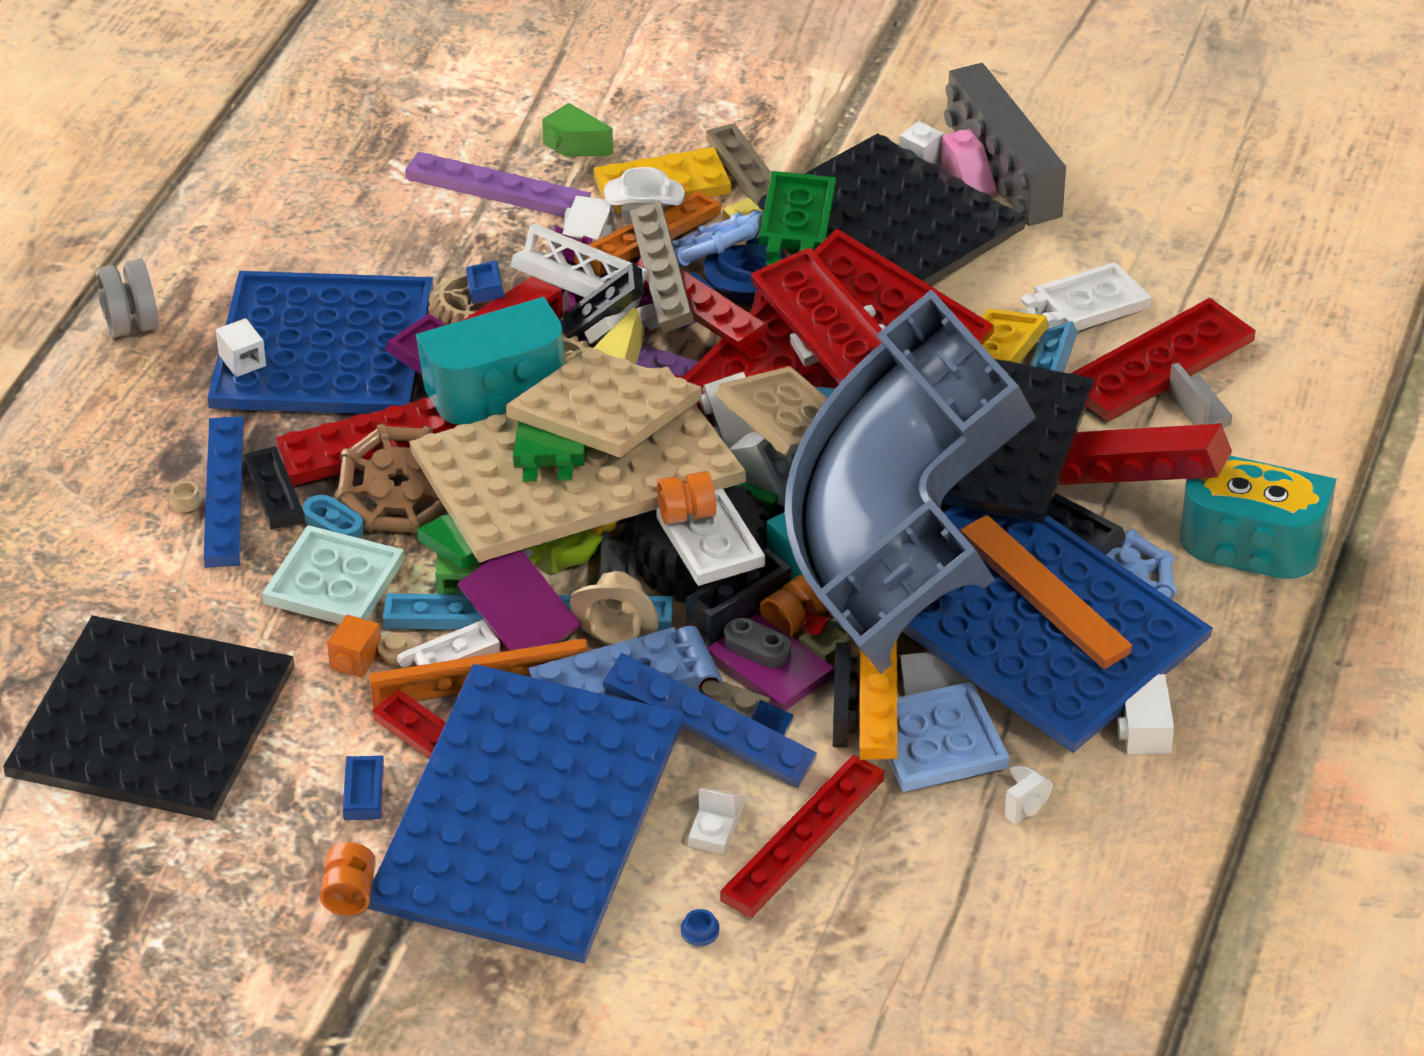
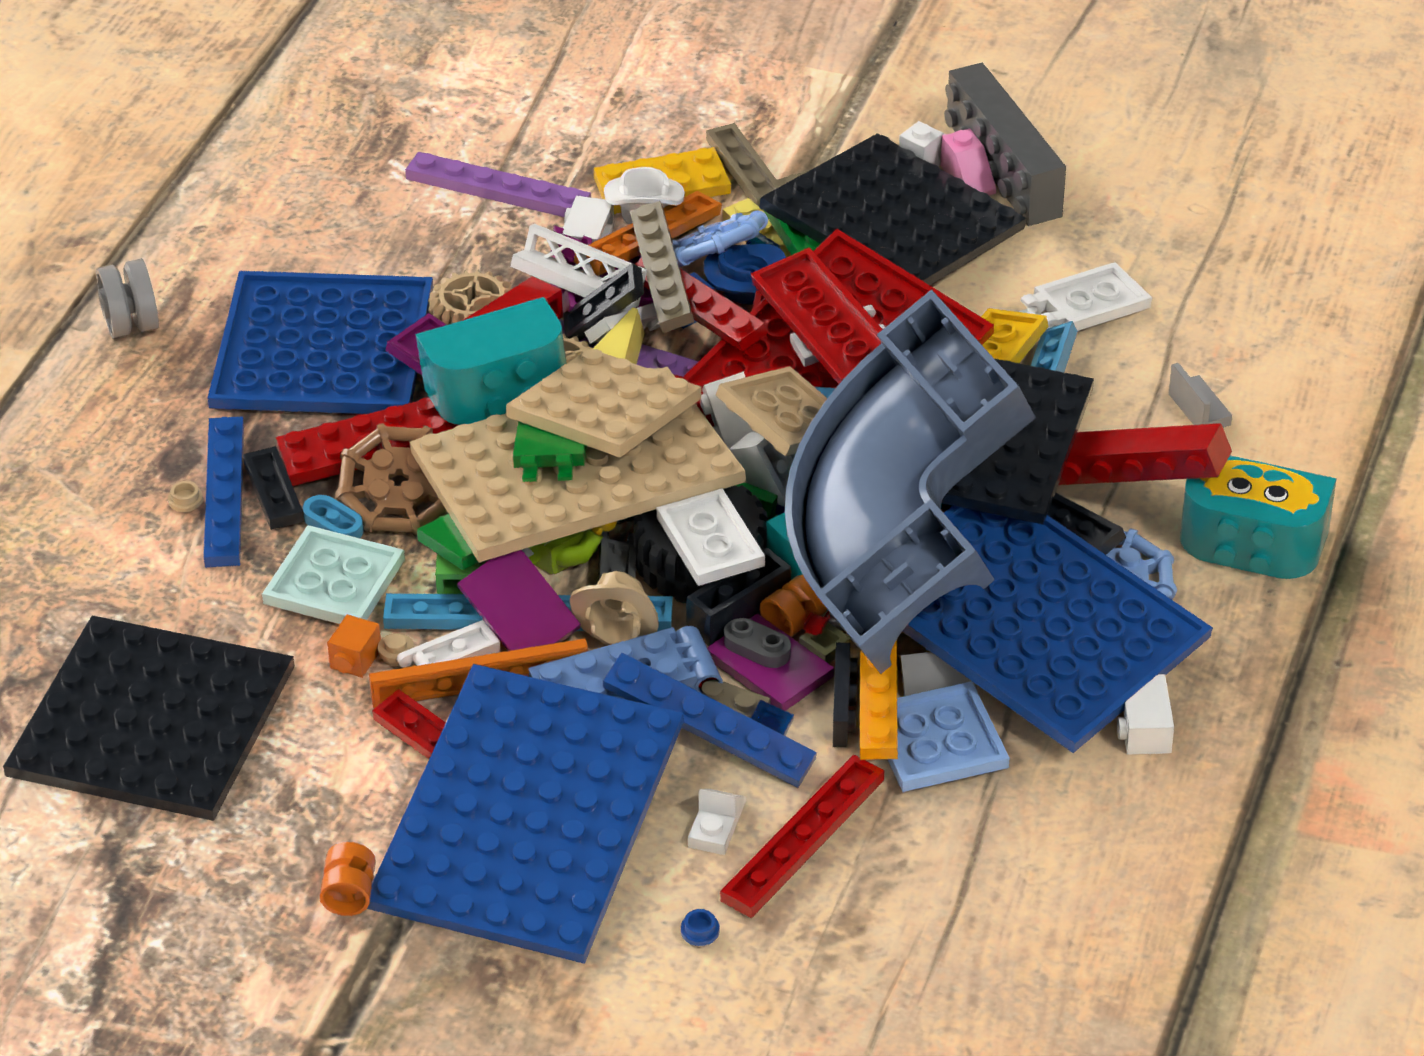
white brick [216,318,266,377] -> none
blue tile [343,755,384,820] -> none
blue tile [465,260,505,304] -> none
bright green slope [542,103,613,157] -> none
orange wheel [657,471,717,525] -> none
green tile [759,171,836,266] -> none
orange tile [960,515,1133,669] -> none
white plate [1005,766,1053,825] -> none
red plate [1070,298,1256,422] -> none

